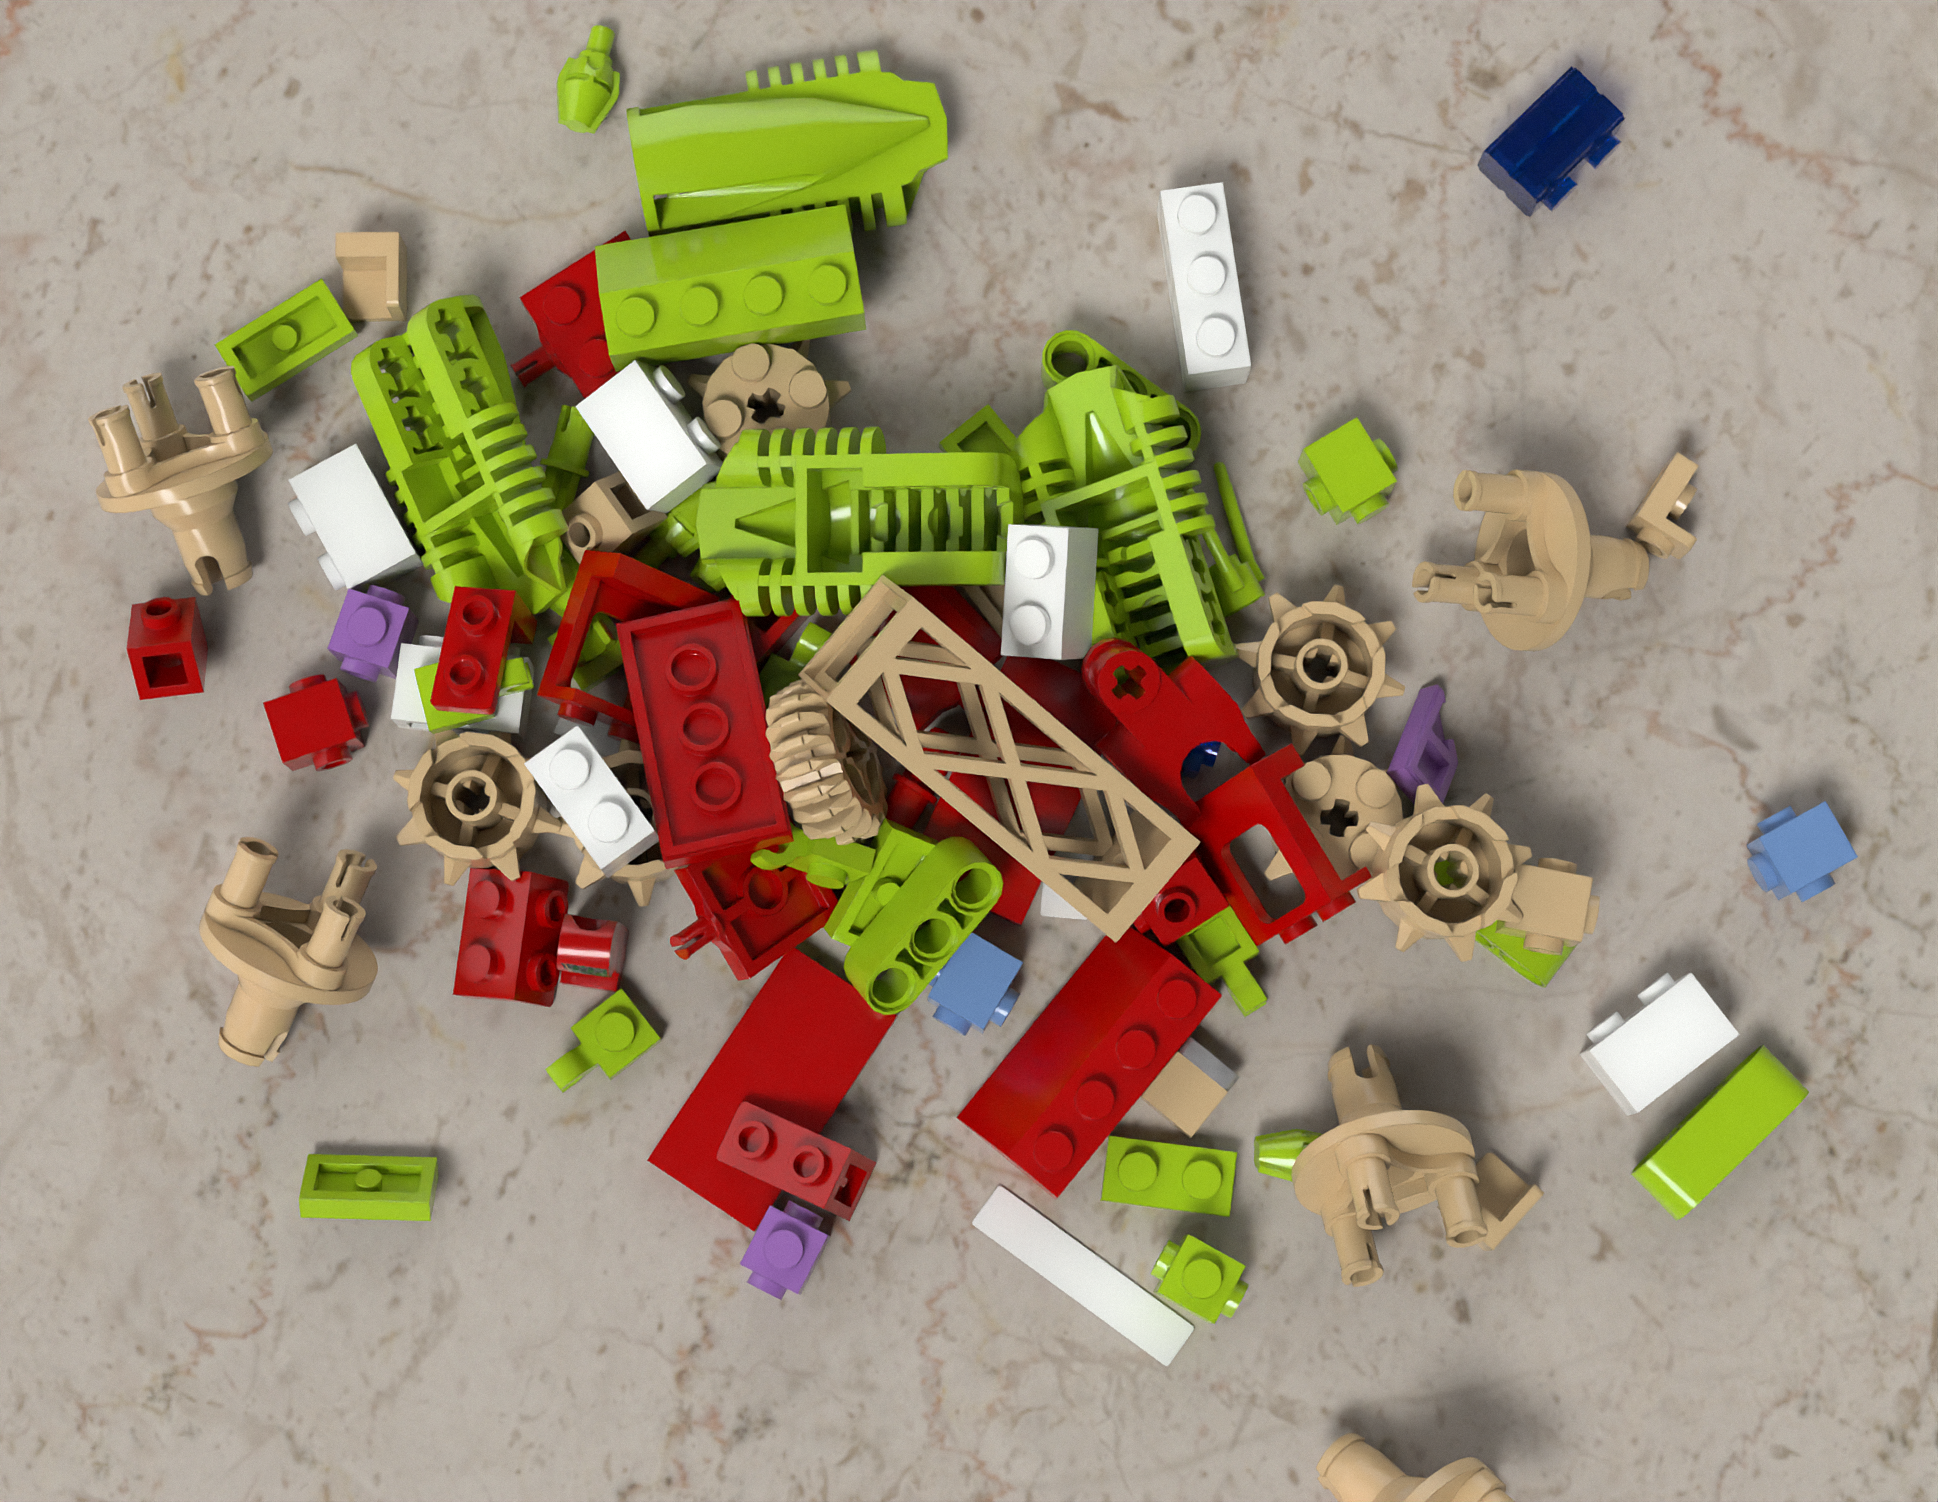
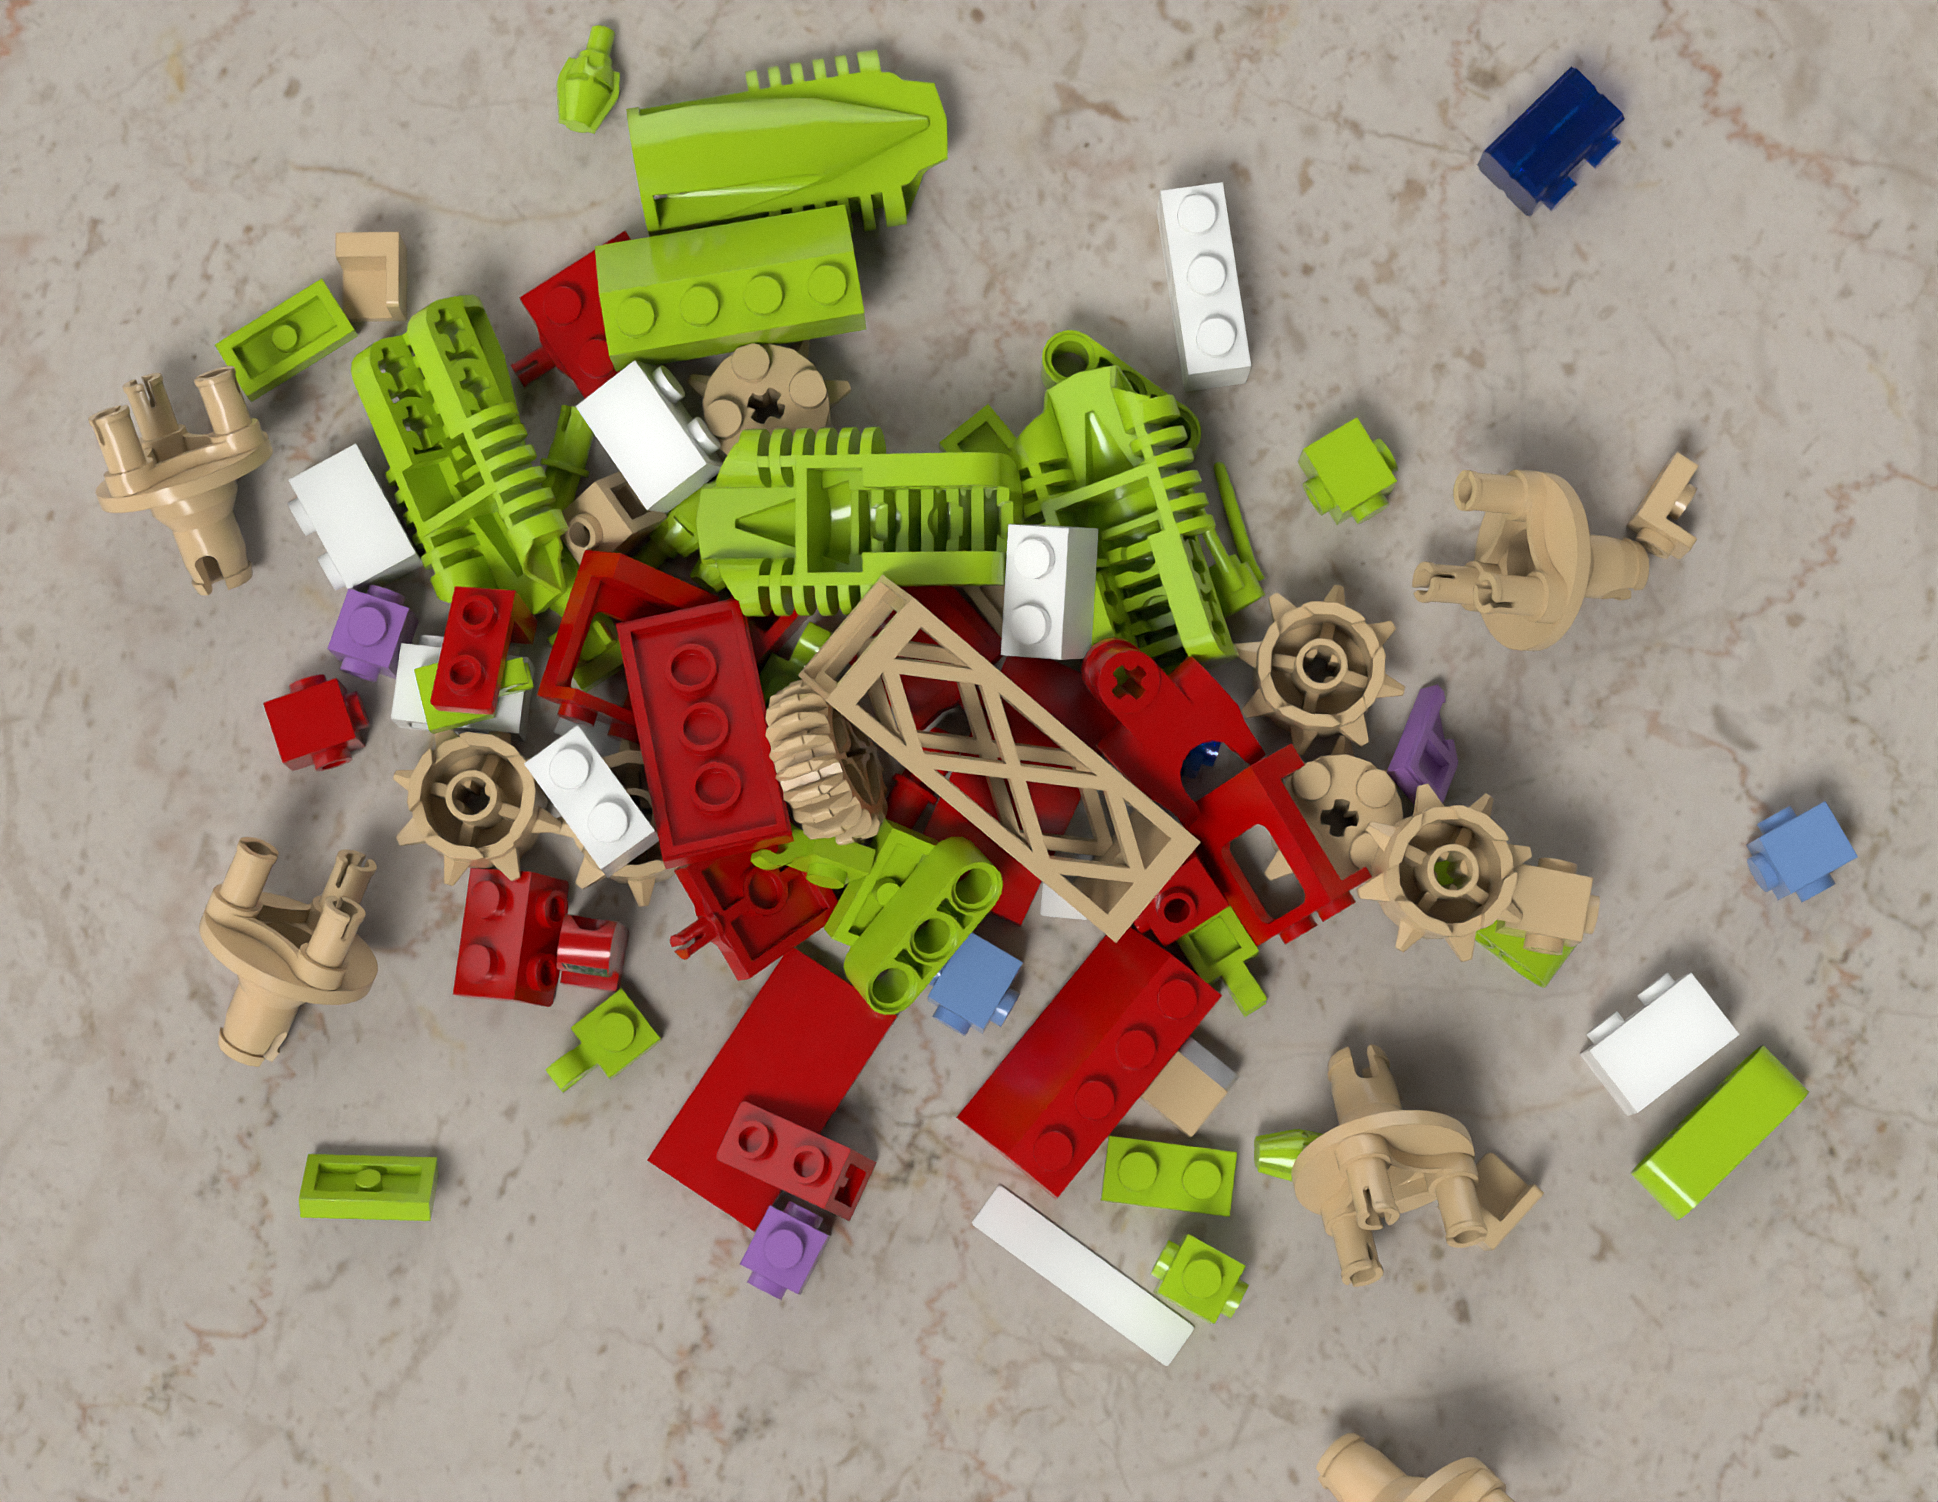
red brick [126,596,208,700] -> none

